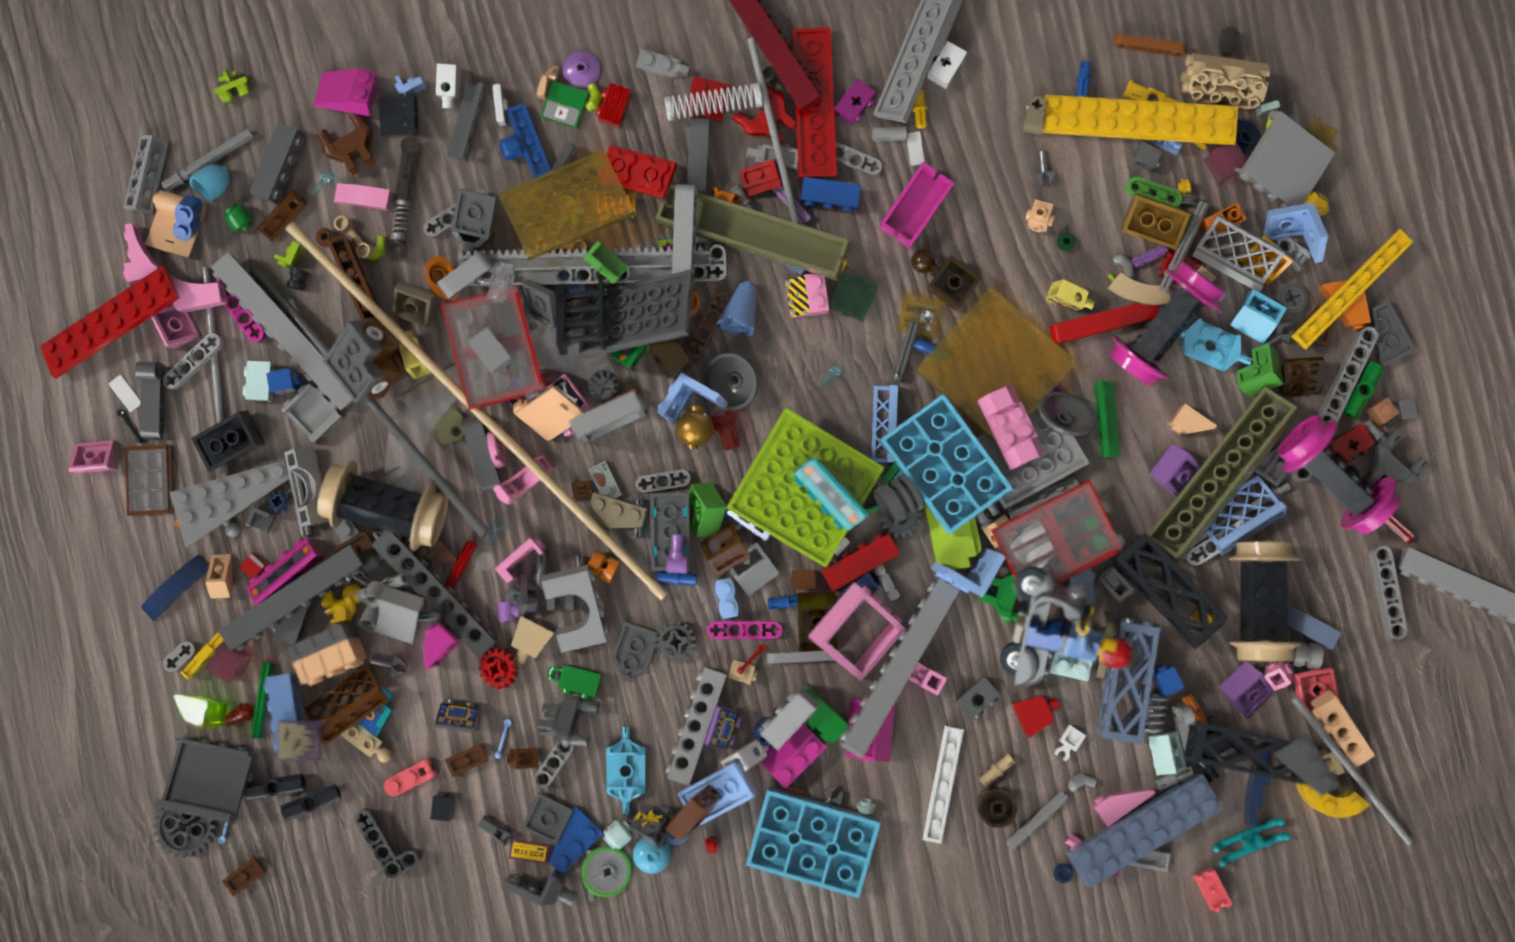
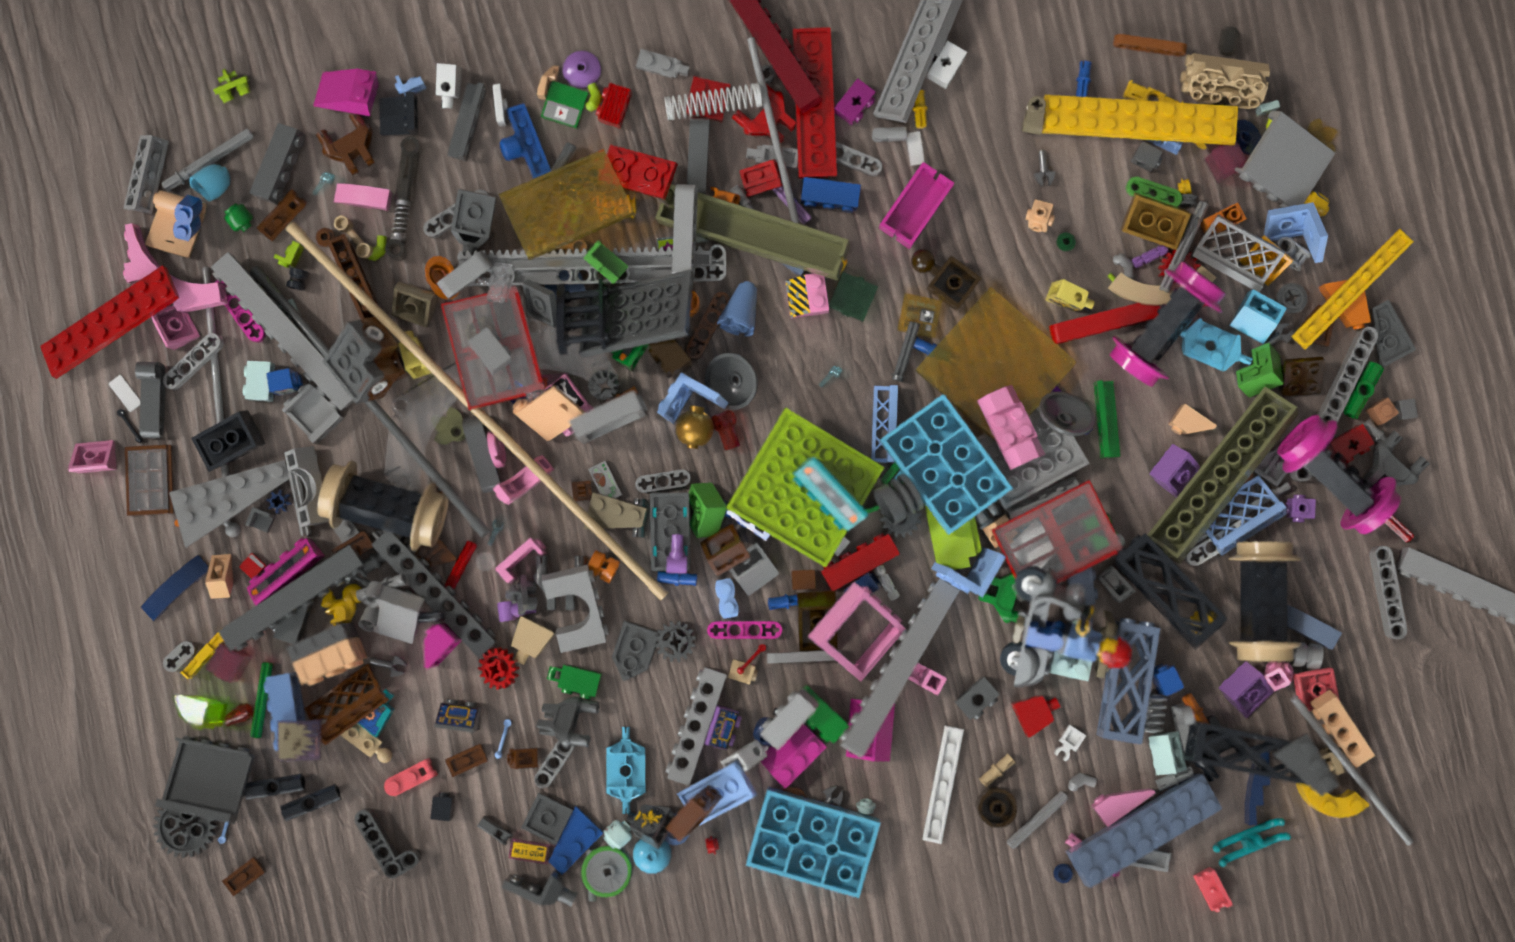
none -> medium lavender brick [1285,495,1316,522]

